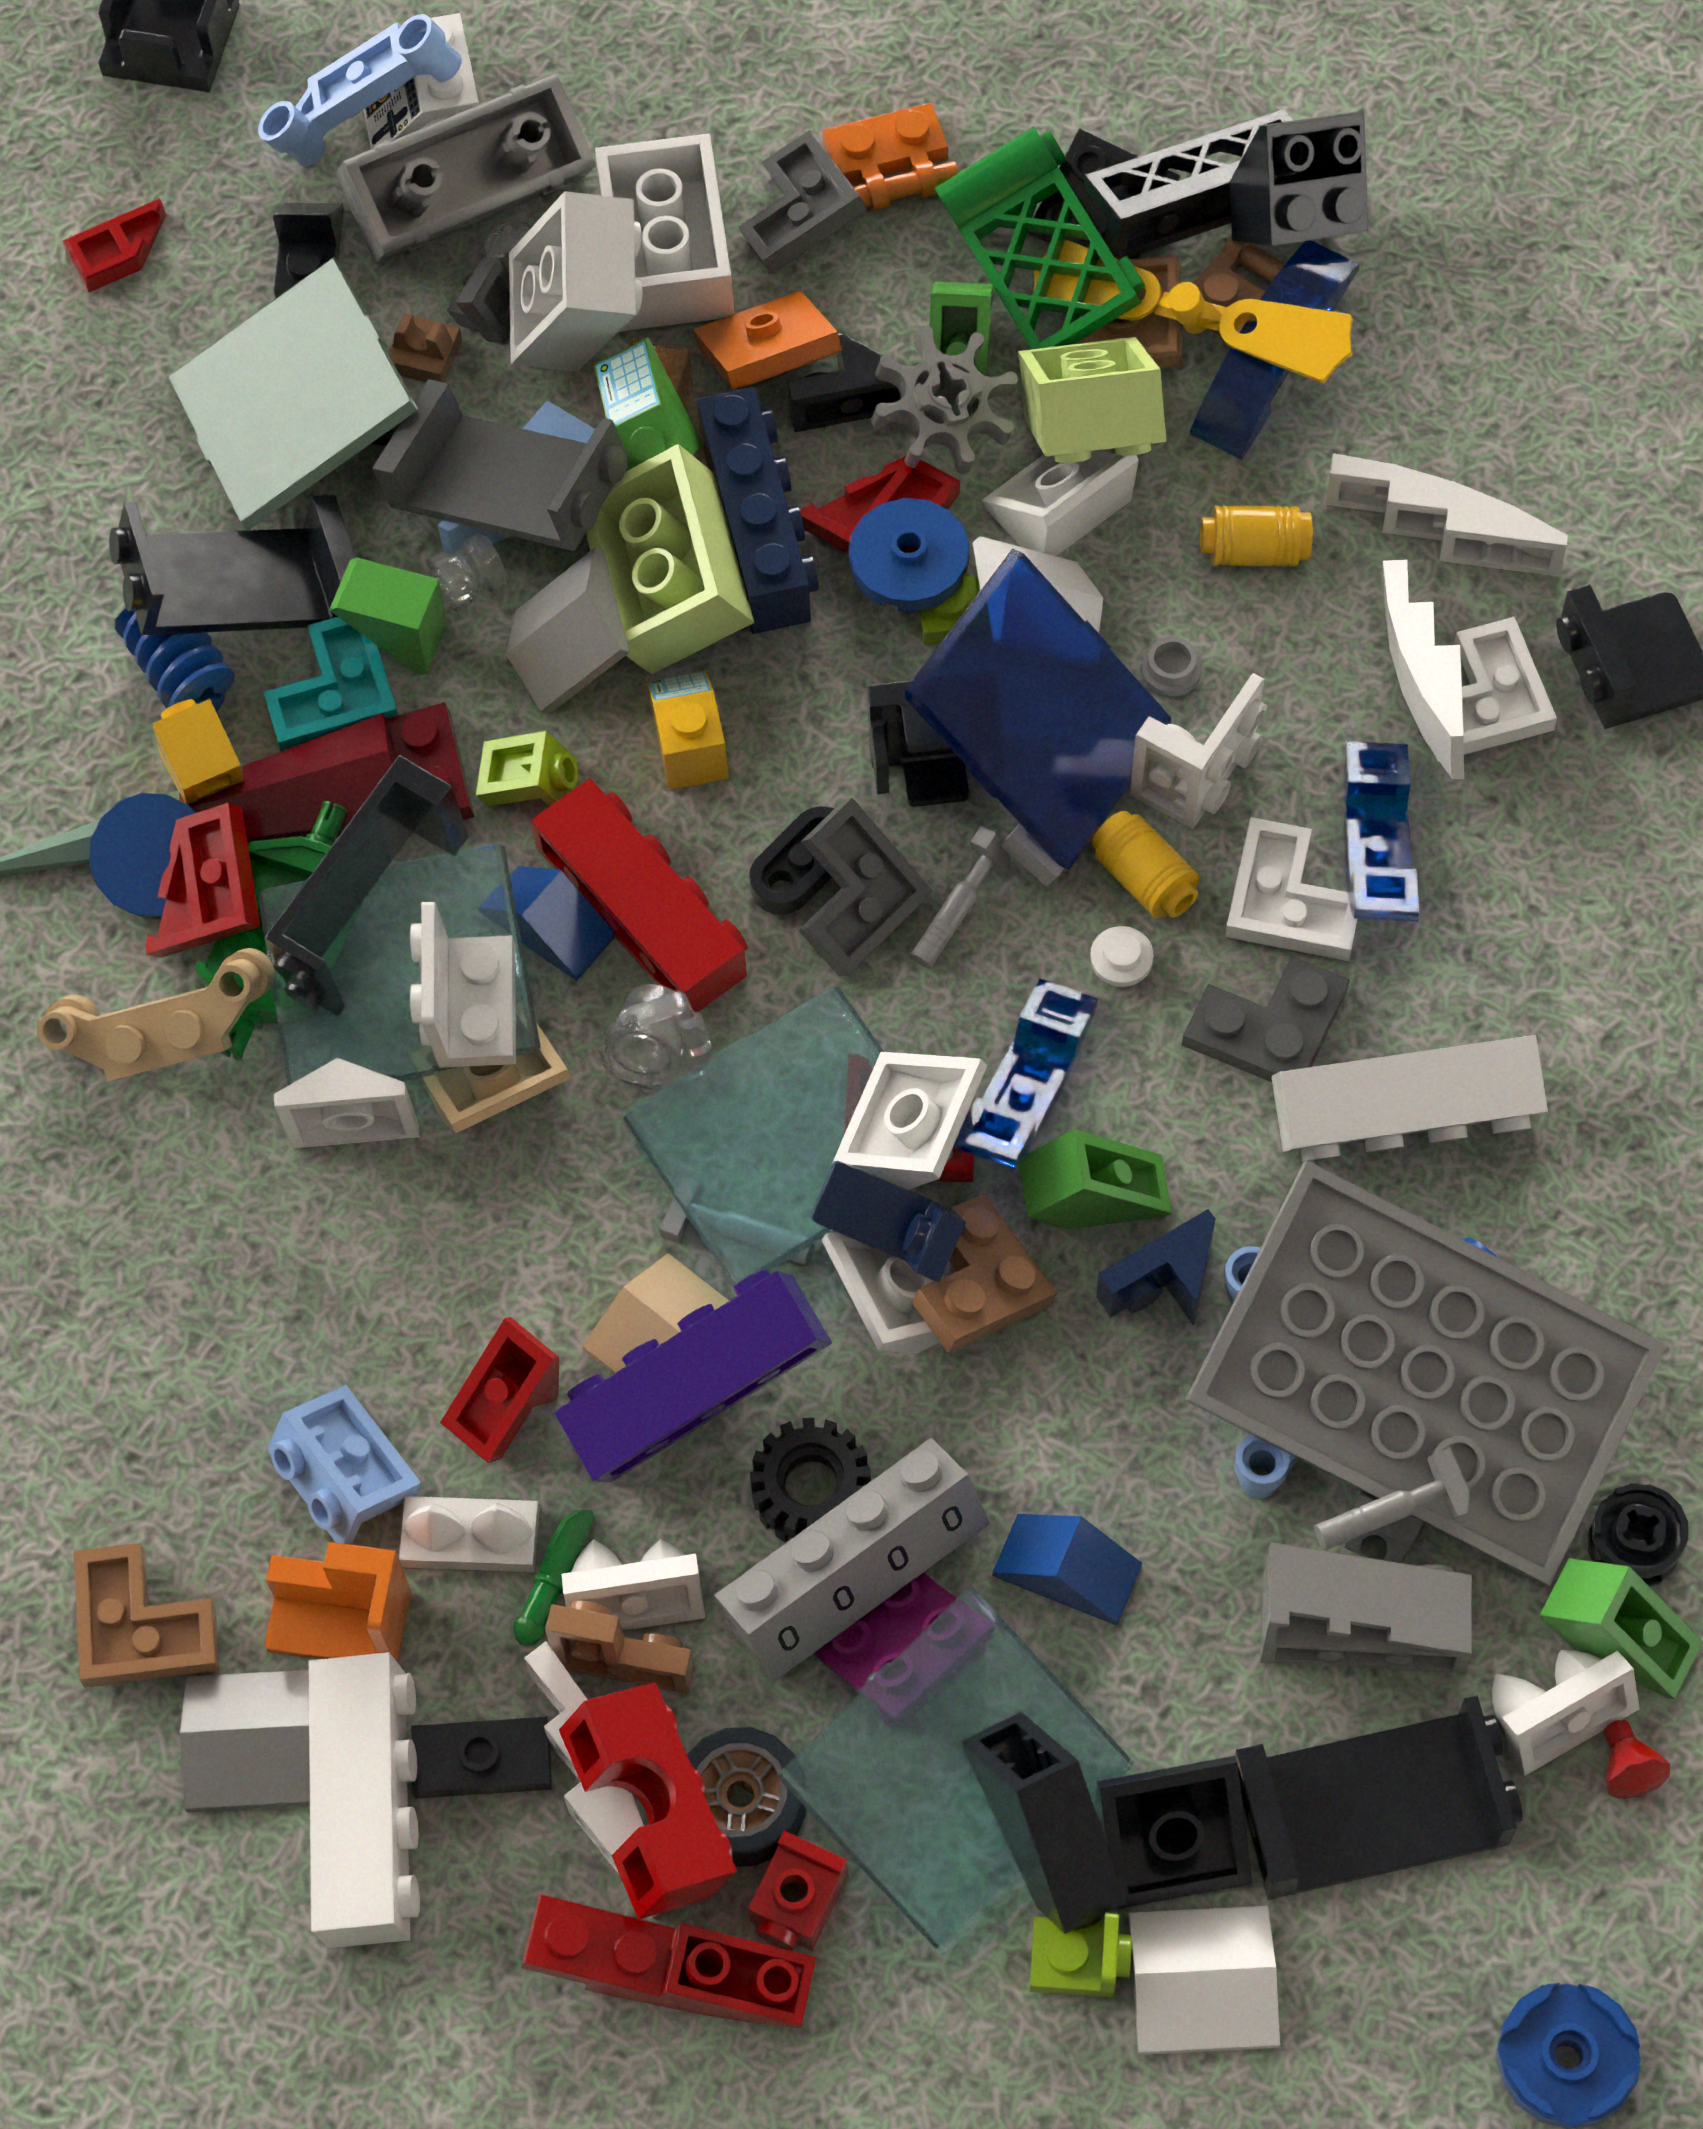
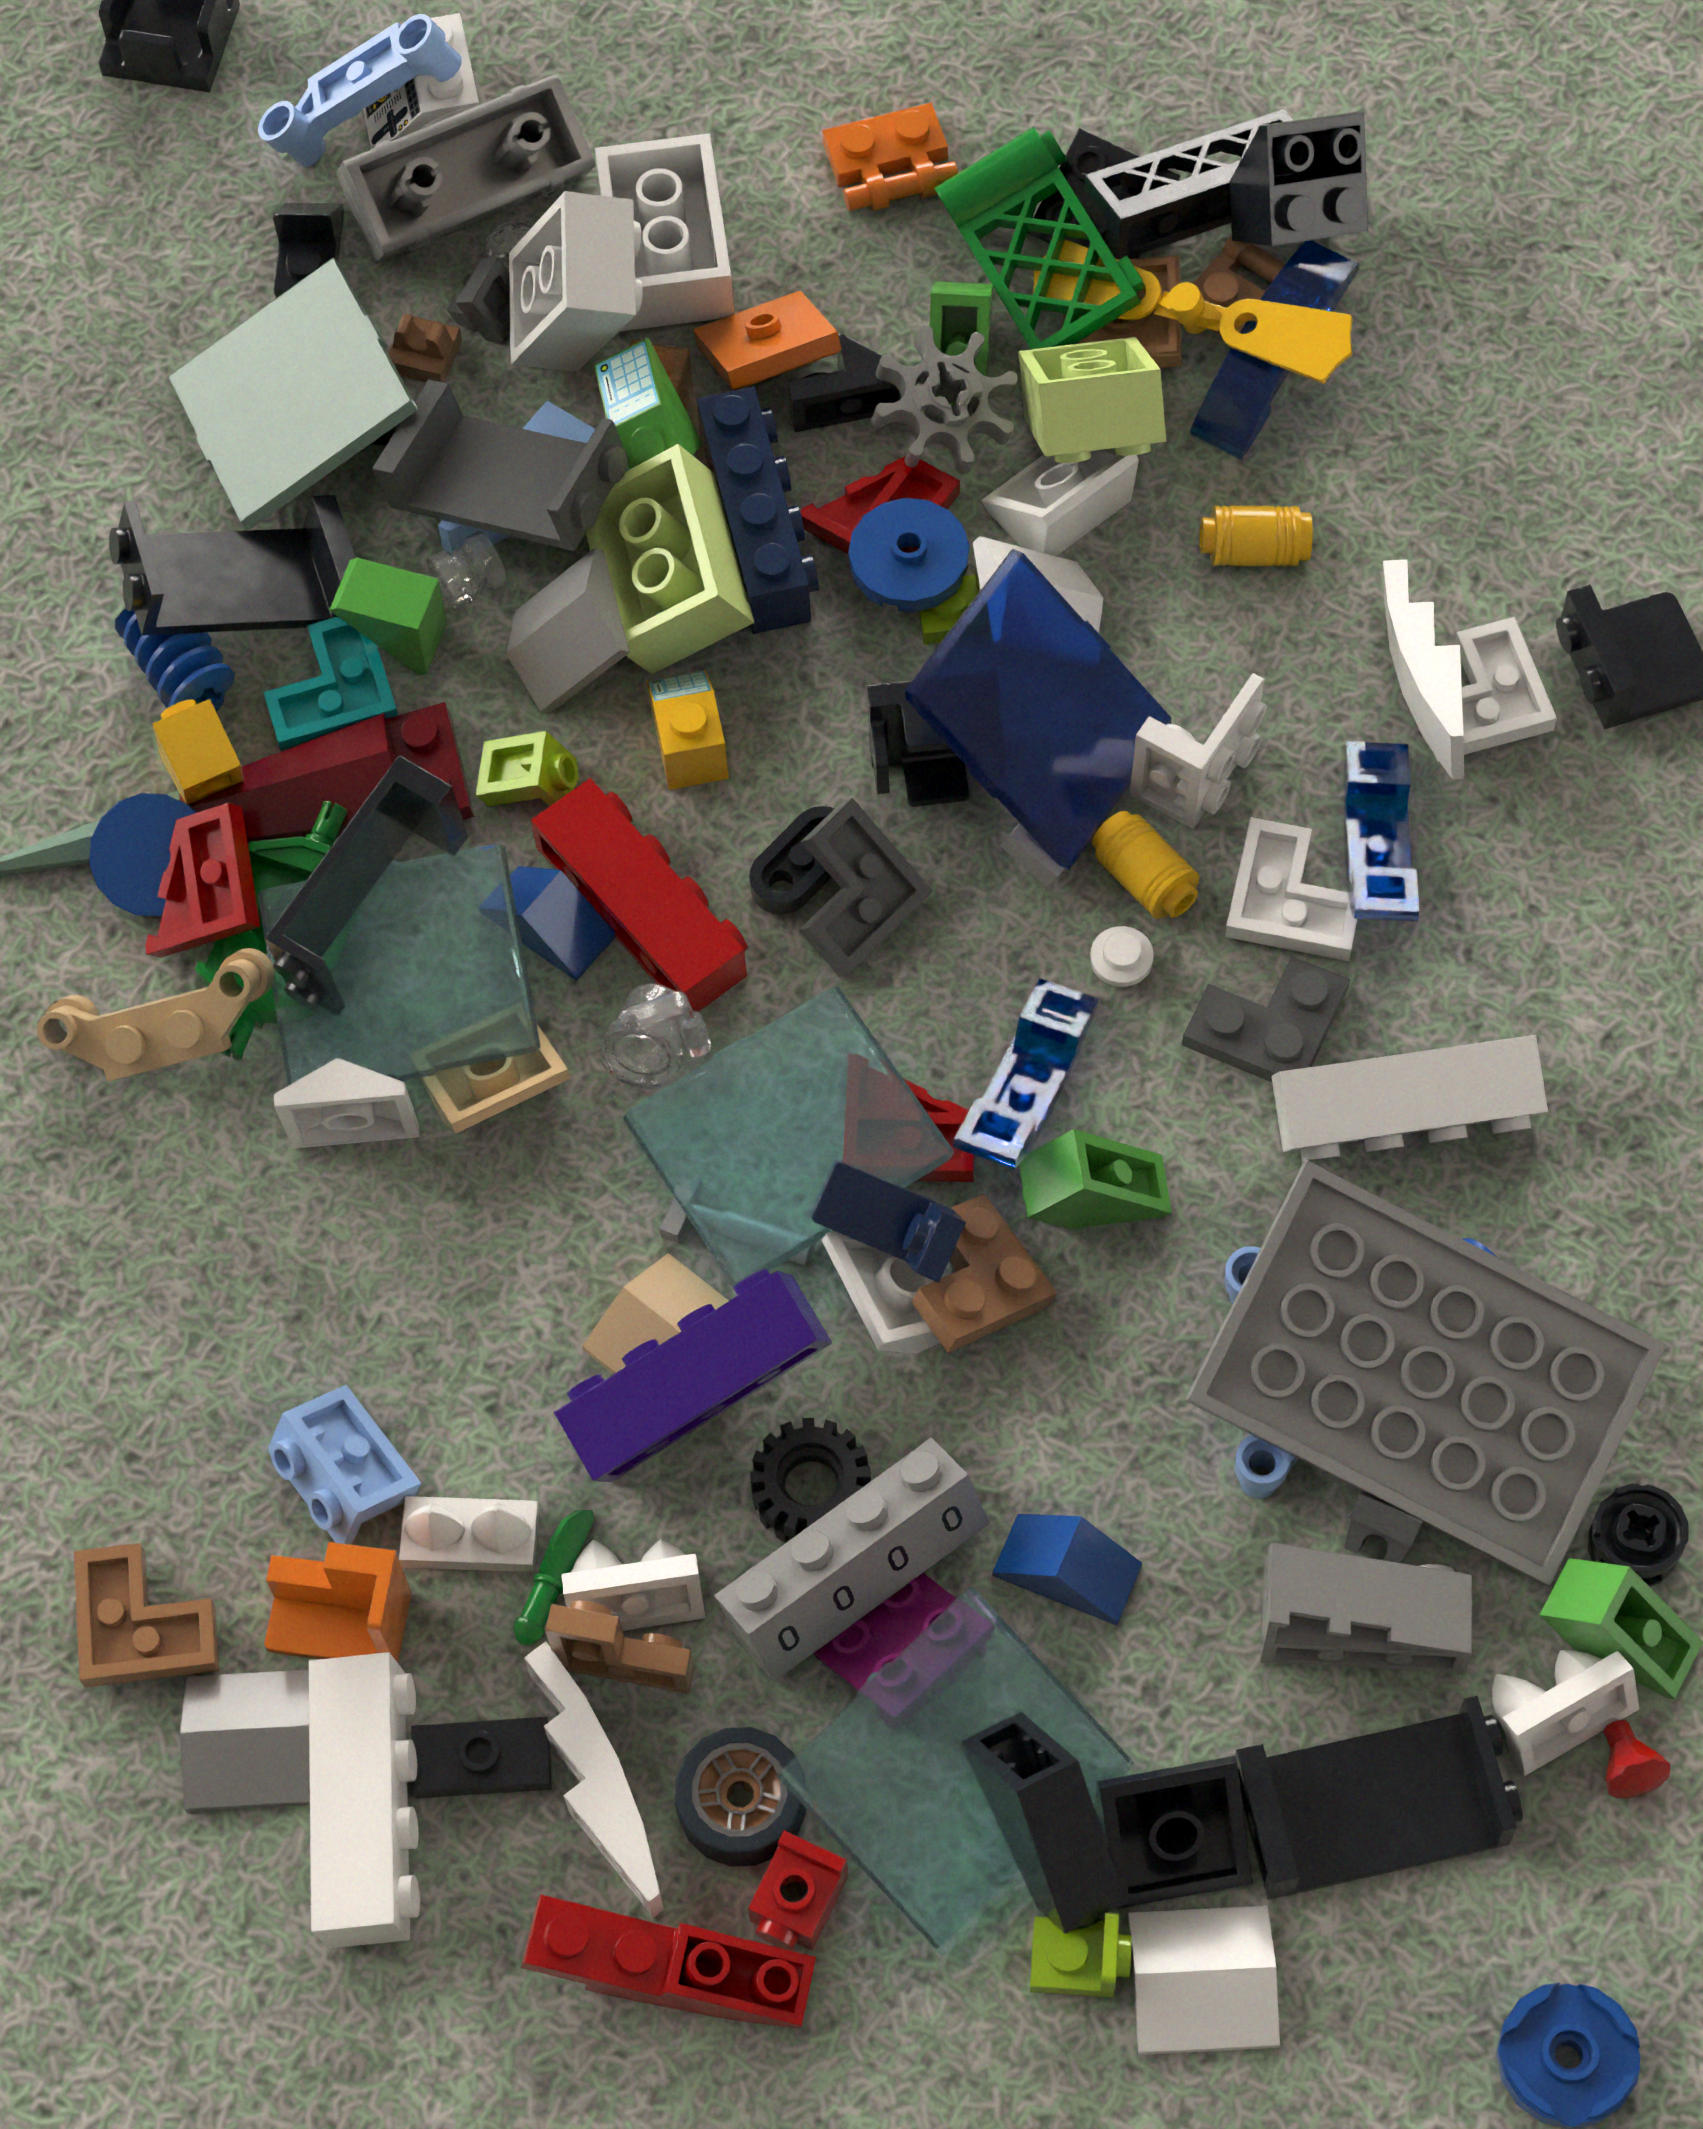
red tile [63,198,166,293] -> none
white bracket [410,902,516,1068] -> none
red slope [440,1317,559,1463] -> none
red arch [559,1682,737,1920] -> none
dark grey plate [738,130,867,275] -> none
white slope [833,1052,987,1190] -> none
light grey piece [910,826,1010,969] -> none
dark blue slope [1096,1209,1215,1325] -> none
light grey plate [1141,636,1202,696] -> none
light grey piece [1314,1447,1470,1550] -> none
white slope [1326,453,1568,577] -> none

